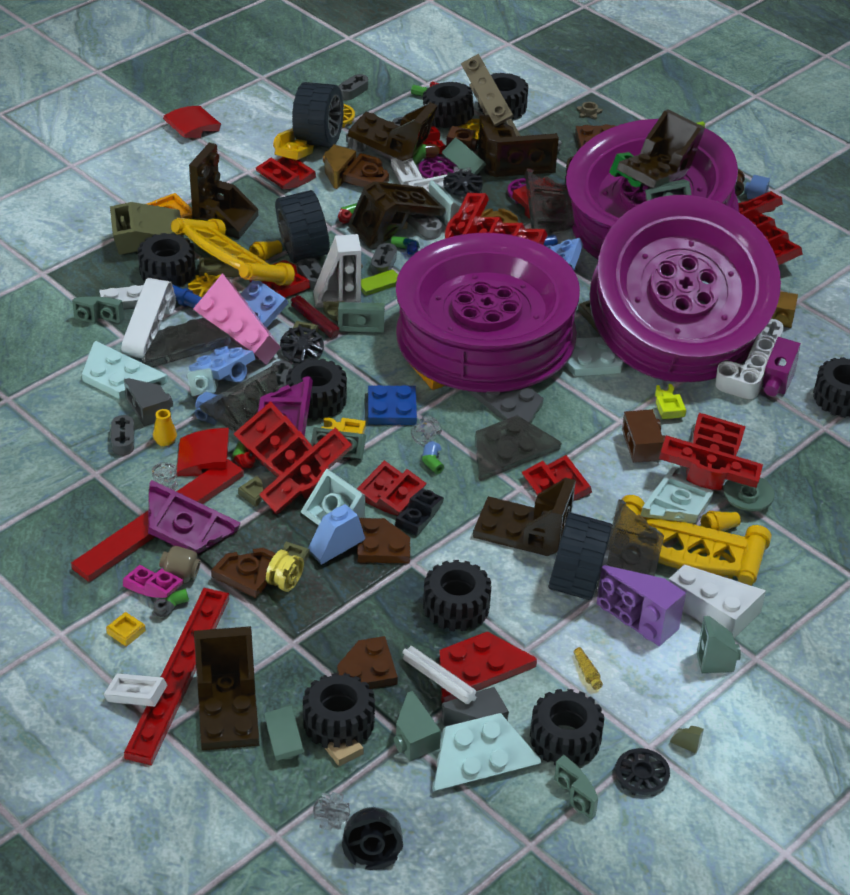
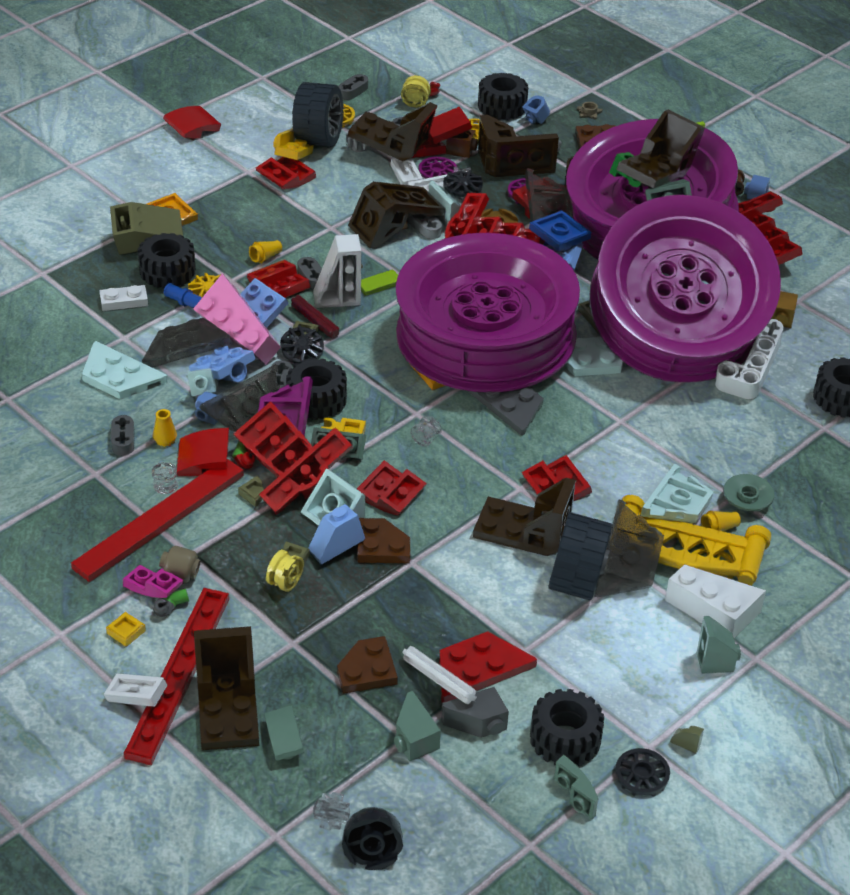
sand green slope [72,297,124,324] -> none
white beam [121,278,176,359] -> none
dark grey slope [124,378,173,426] -> none
magenta wing [148,480,241,554] -> none
yellow piece [171,218,295,286] -> none
dark brown bracket [189,142,259,239] -> none
olive tile [199,257,241,277] -> none
reddish brown plate [211,548,276,598] -> none
black wheel [275,190,330,263] -> none
black tyre [303,673,375,749] -> none
pearl gold slope [323,144,356,189] -> none
olive tile [323,301,344,321] -> none
tan tile [325,739,364,766] -> none
red arm [338,203,357,224] -> none
sand green panel [338,302,385,332] -> none
reddish brown plate [342,153,389,188] -> none
blue plate [368,385,417,425] -> none
dark grey beam [371,243,397,275] -> none
arm [391,236,420,255] -> none
black slope [395,488,444,536] -> none
arm [412,144,440,165] -> none
black tyre [422,82,474,128] -> none
arm [422,441,444,474] -> none
black tyre [423,560,492,631] -> none
light aqua wing [432,713,541,792] -> none
sand green slope [442,137,486,175] -> none
dark tan fence [461,54,521,136] -> none
clear smoke wing [474,415,562,481] -> none
clear yellow animal [574,647,603,690] -> none
medium lavender slope [596,565,686,647] -> none
reddish brown brick [622,409,666,463] -> none
neon yellow plate [655,384,686,419] -> none
red slope [659,413,763,490] -> none
magenta torso [762,337,801,396] -> none
none -> light yellow wheel [401,75,430,108]
none -> red tile [429,106,472,144]
none -> medium blue plate [522,95,550,124]
none -> blue plate [529,211,592,251]

